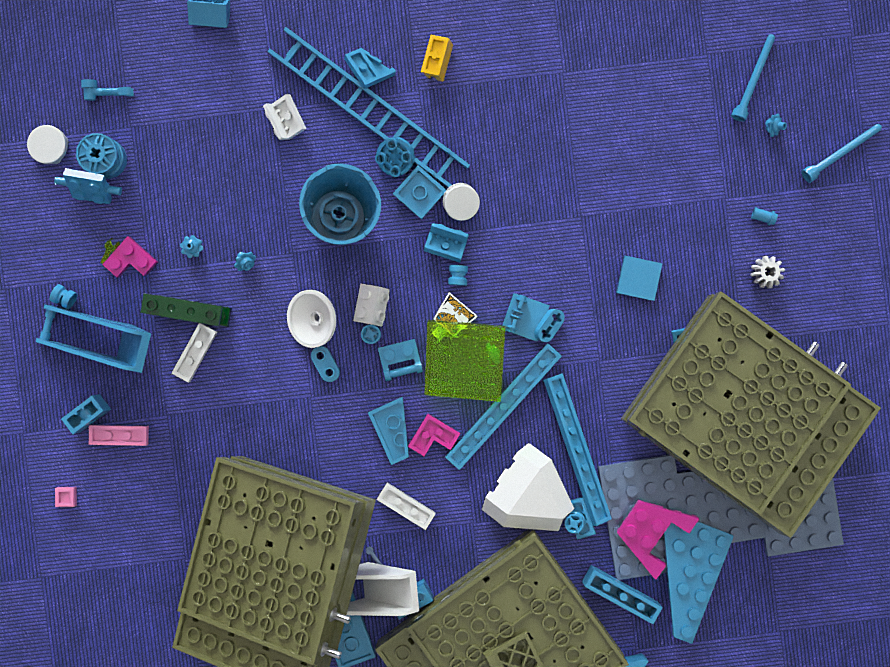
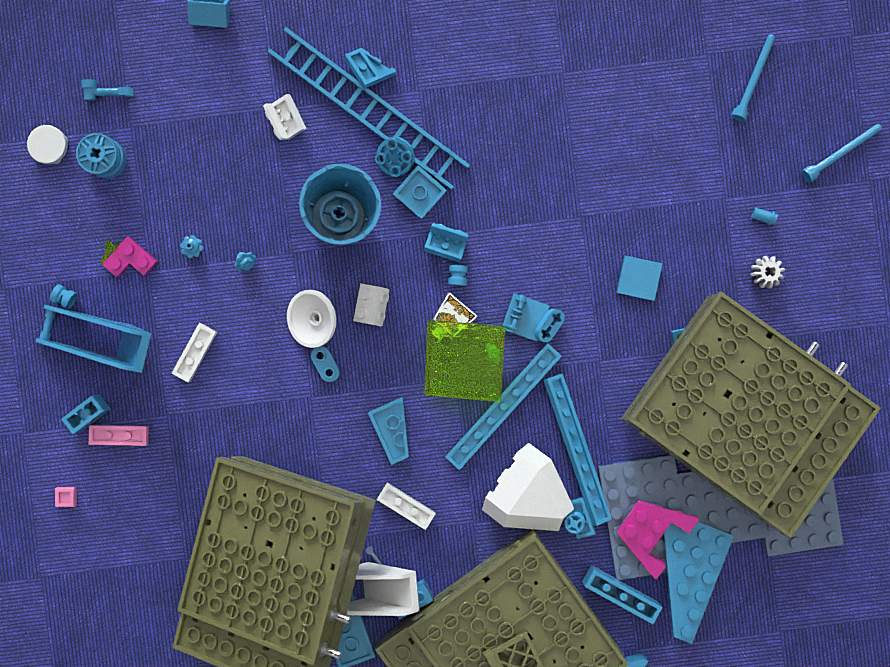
dark azure plate [54,169,122,204] -> none
dark green fence [140,293,232,327] -> none
dark azure wheel [361,325,381,344] -> none
dark azure plate [378,339,423,381] -> none
dark pink plate [408,414,461,456] -> none
yellow hinge [421,35,453,82] -> none
white head [443,183,480,221] -> none
dark azure plant [765,114,787,137] -> none

